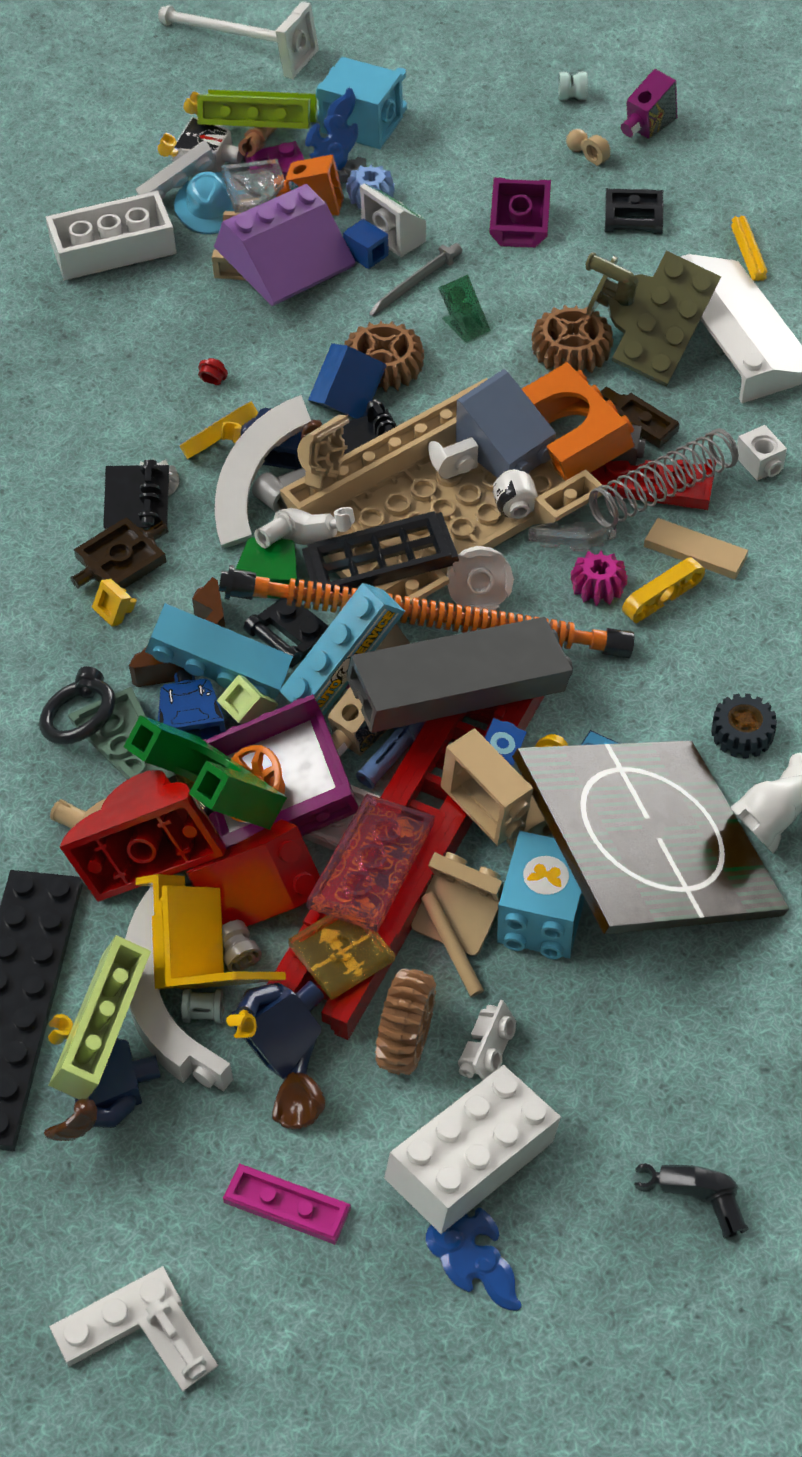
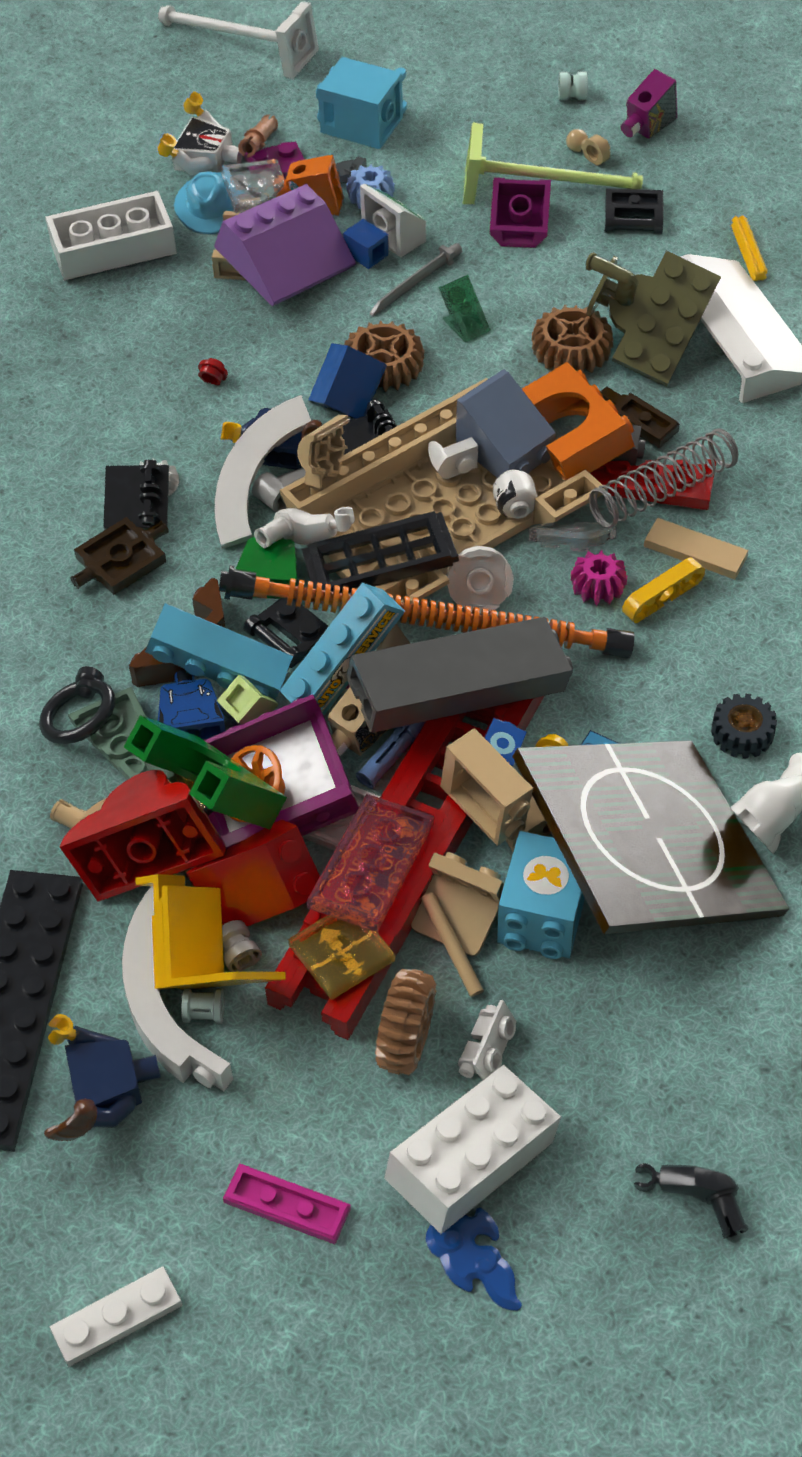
yellowish green brick [48,935,151,1100] -> none
yellow tile [92,579,137,626] -> none
white plate [135,140,214,199] -> none
white hinge [137,1295,218,1391] -> none
yellow beam [179,401,259,459] -> none
lime fence [197,89,317,129] -> none
dark blue torso [226,981,325,1129] -> none
blue piece [305,88,358,170] -> none
white brick [737,425,787,481] -> none
none -> yellowish green tile [463,123,643,204]

